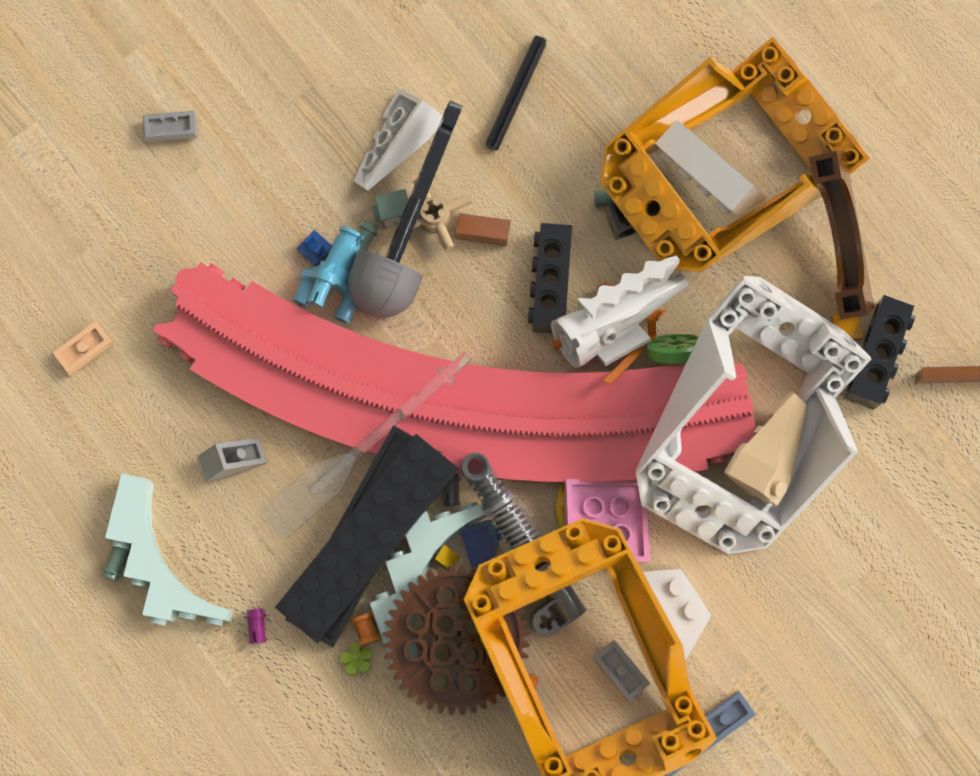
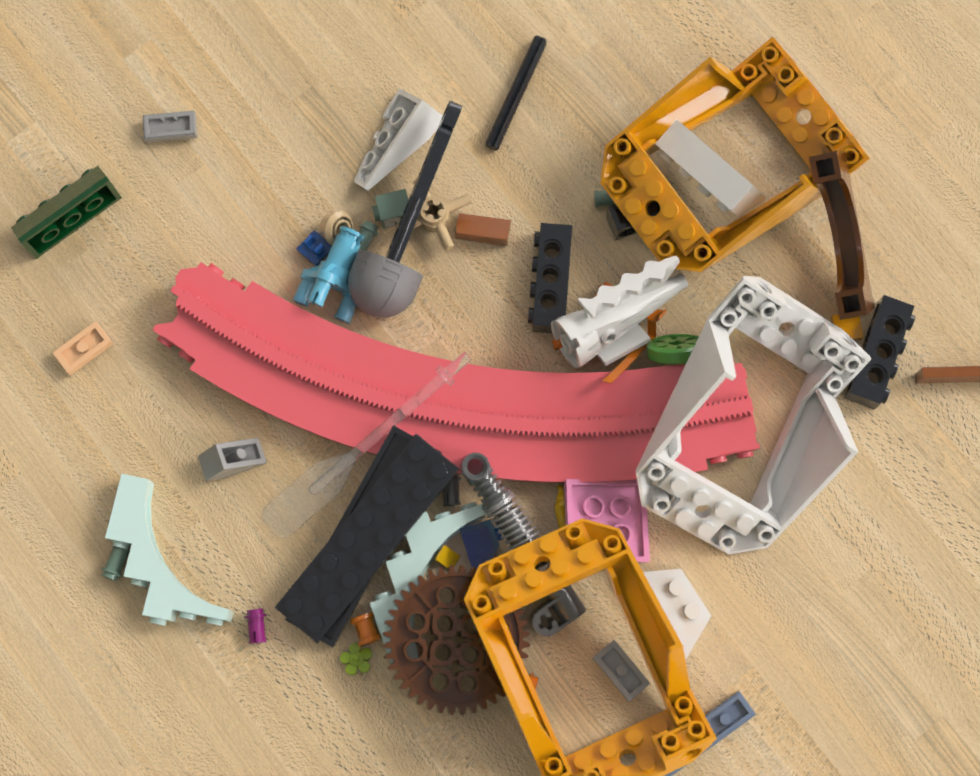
tan wedge [724,392,808,506] -> none
none -> dark green slope [11,166,122,259]
none -> tan cone [319,211,353,246]

